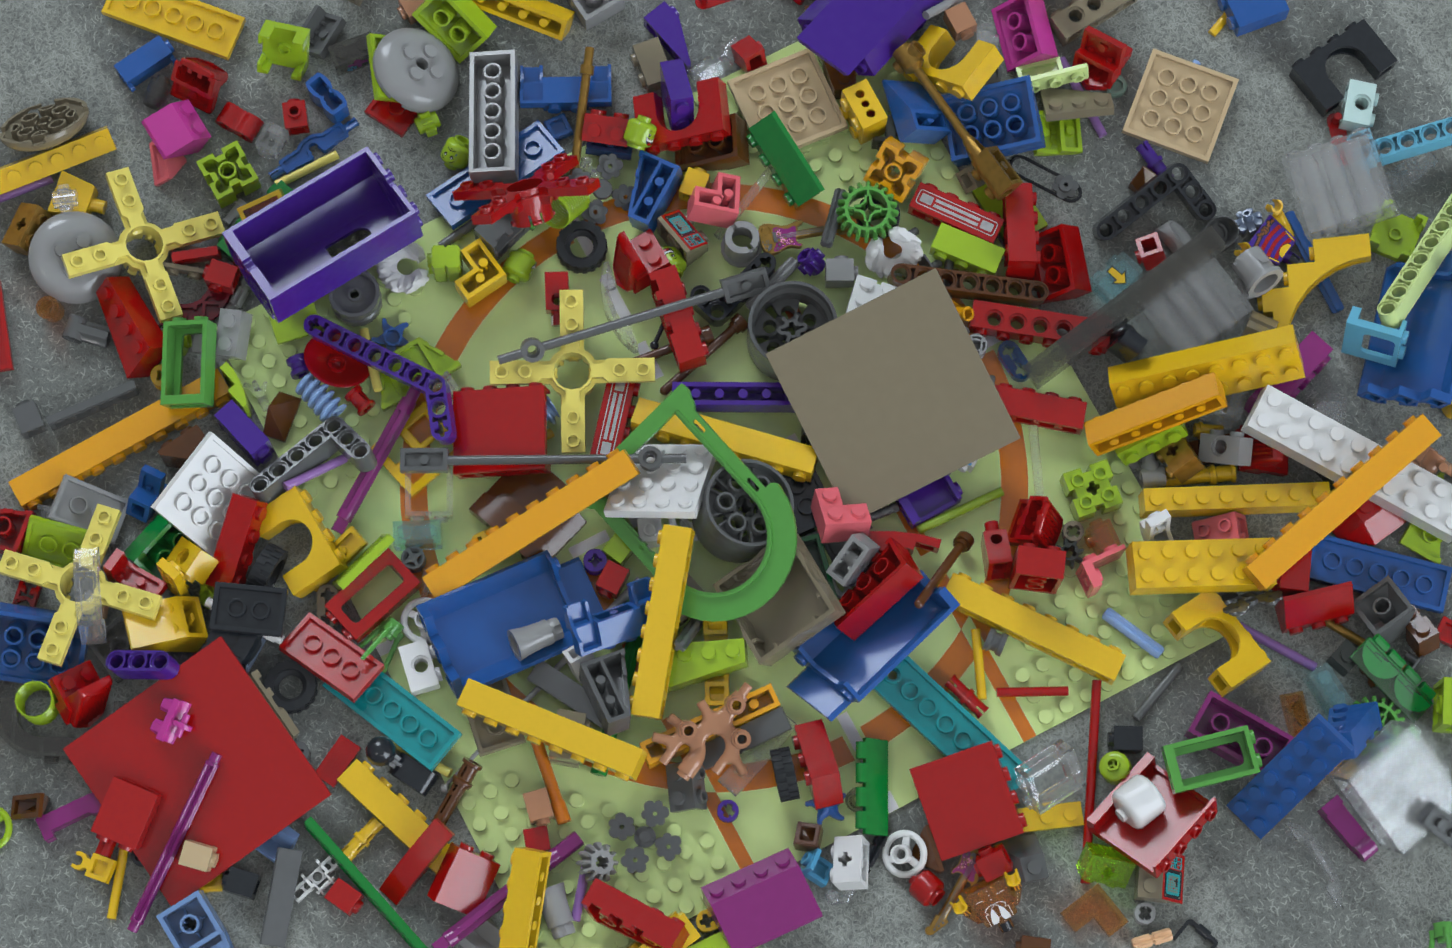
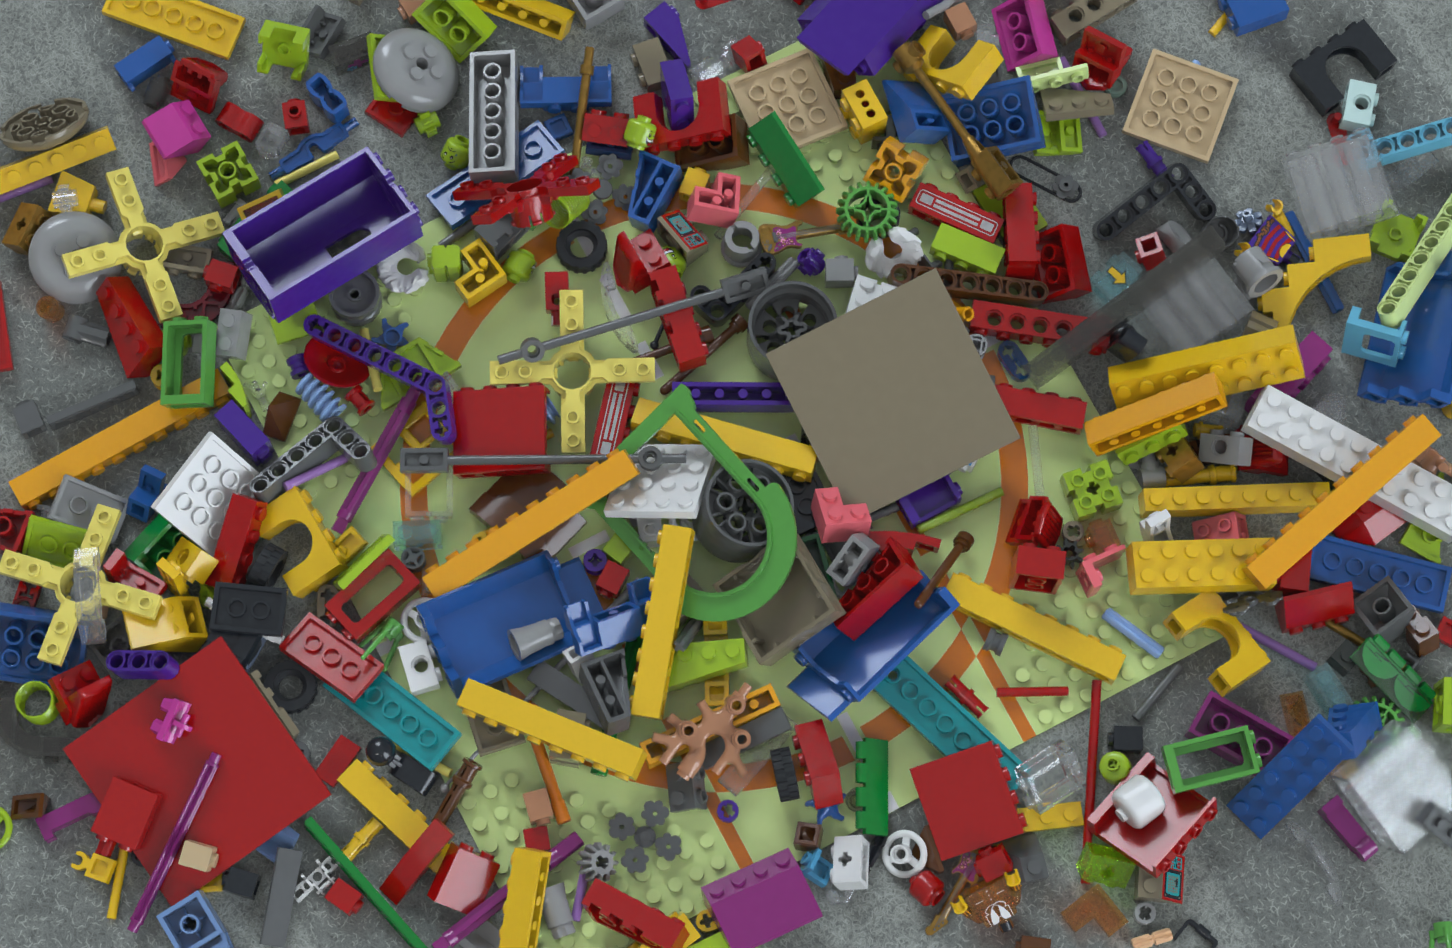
reddish brown slope [157,424,205,468] -> none
red tile [171,246,222,265] -> none
dark grey axle [820,188,846,248] -> none
yellow bar [971,628,987,700] -> none
red torso [981,520,1013,581] -> none
reddish brown slope [1128,165,1160,200] -> none

